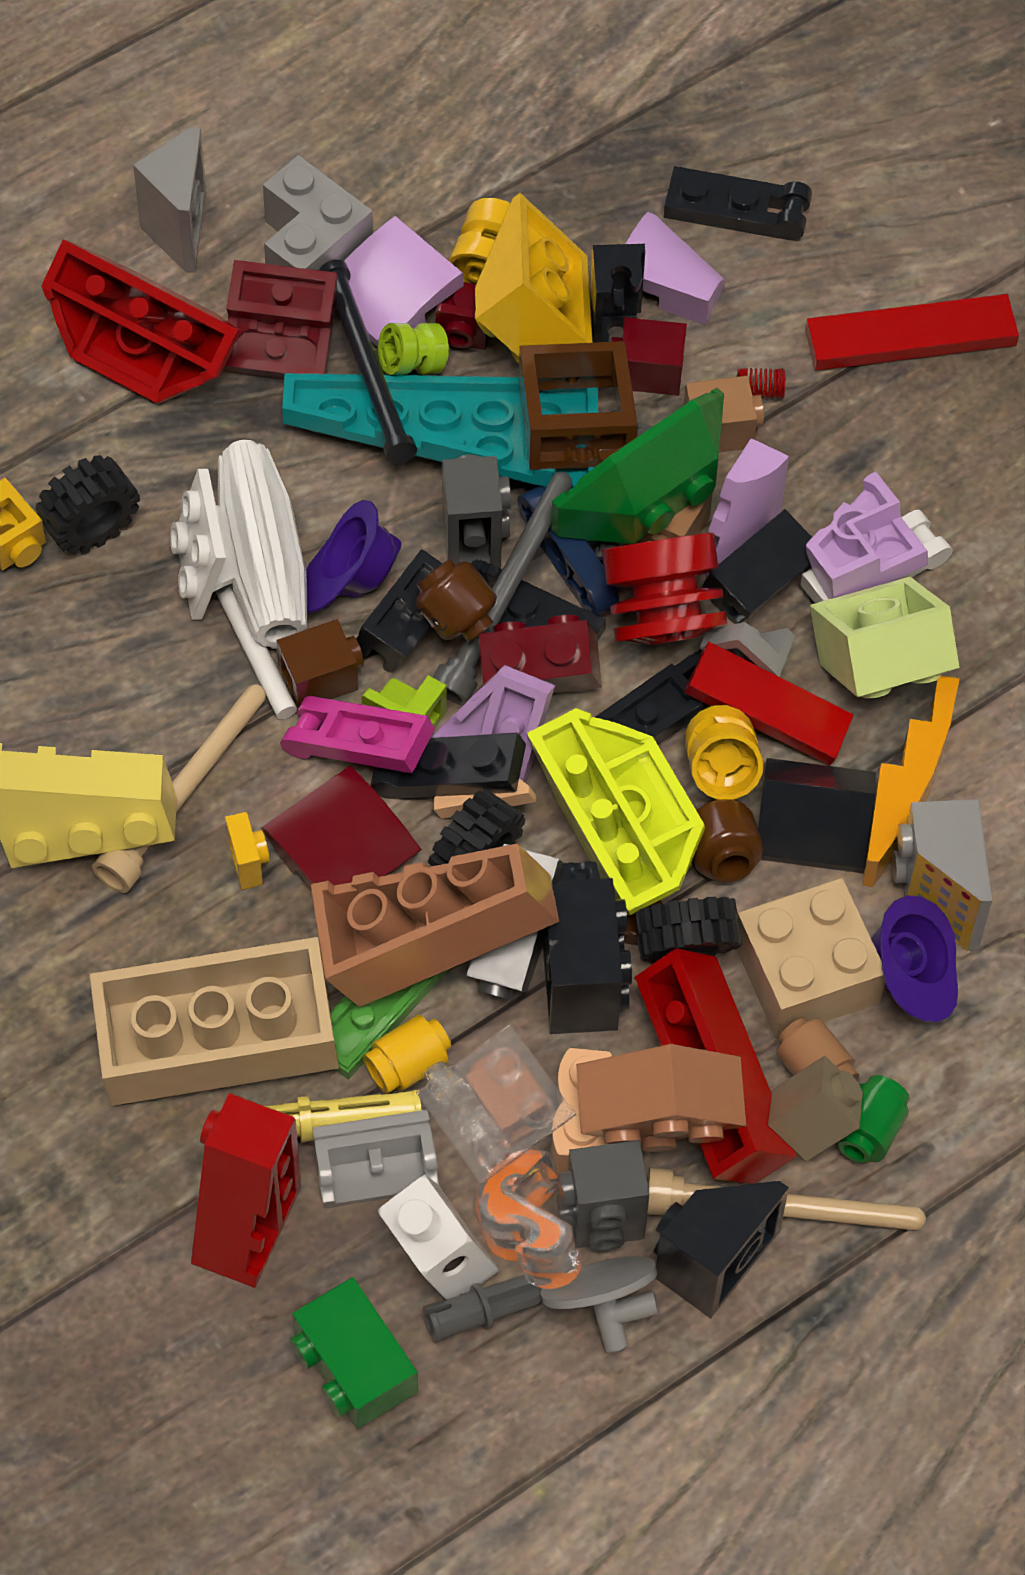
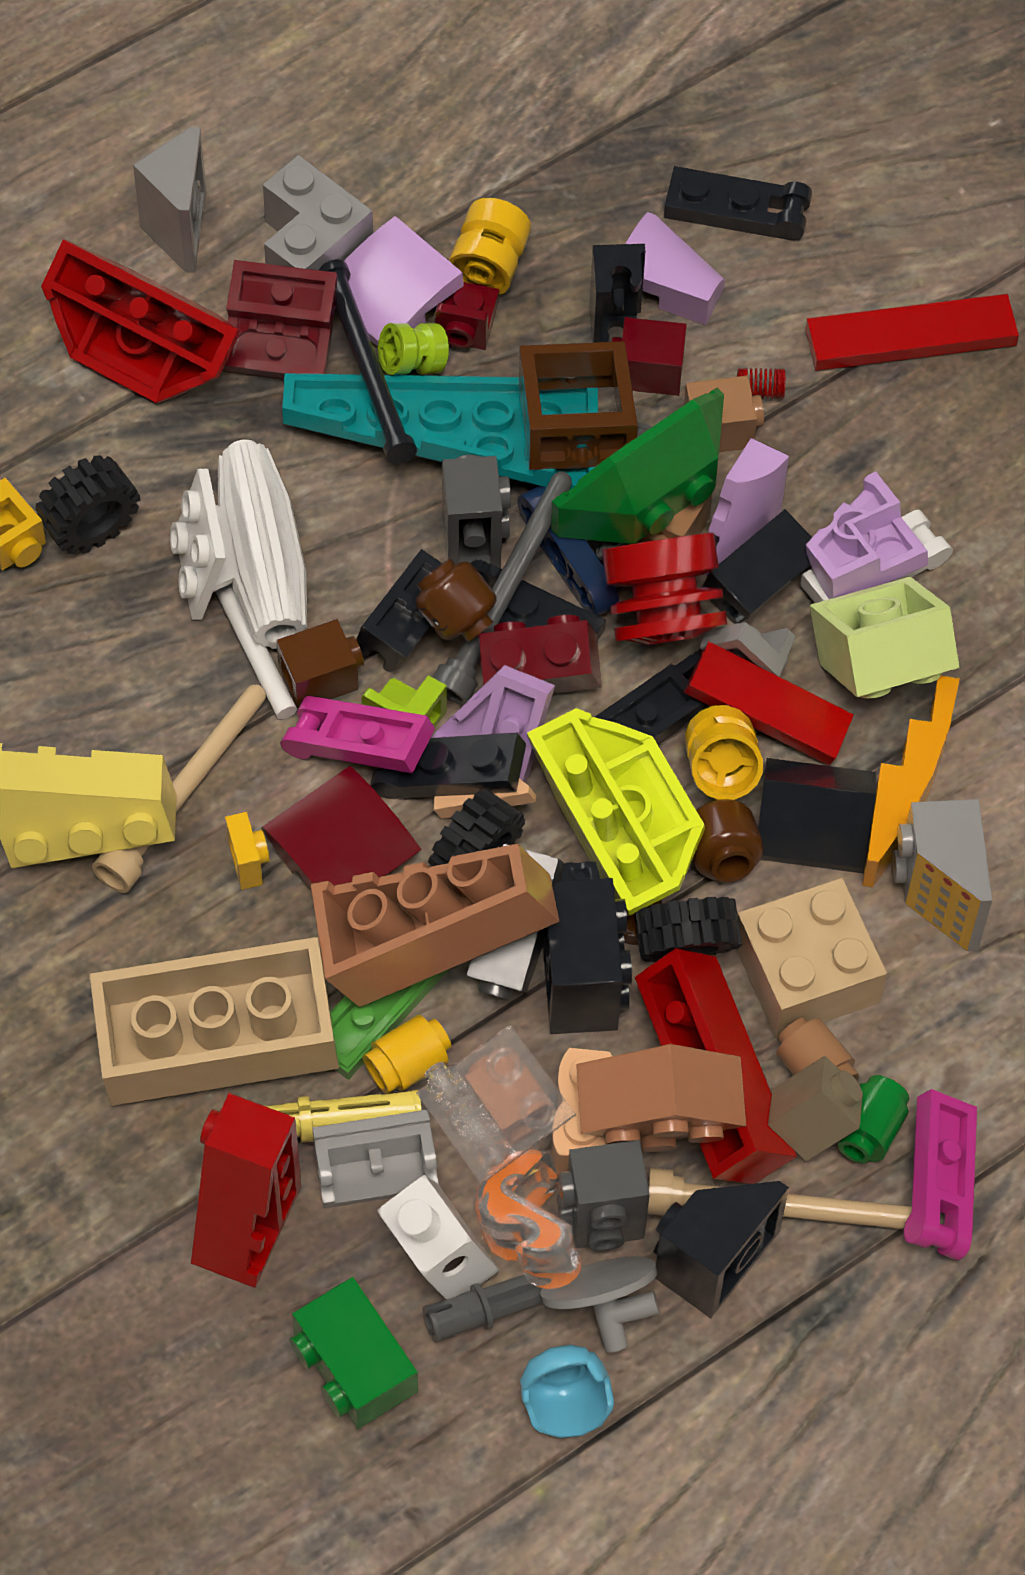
dark purple piece [306,500,401,613] -> none
yellow slope [475,193,592,363] -> none
dark purple piece [871,895,958,1023] -> none
none -> medium azure hair [520,1345,614,1438]
none -> dark pink plate [904,1089,977,1261]

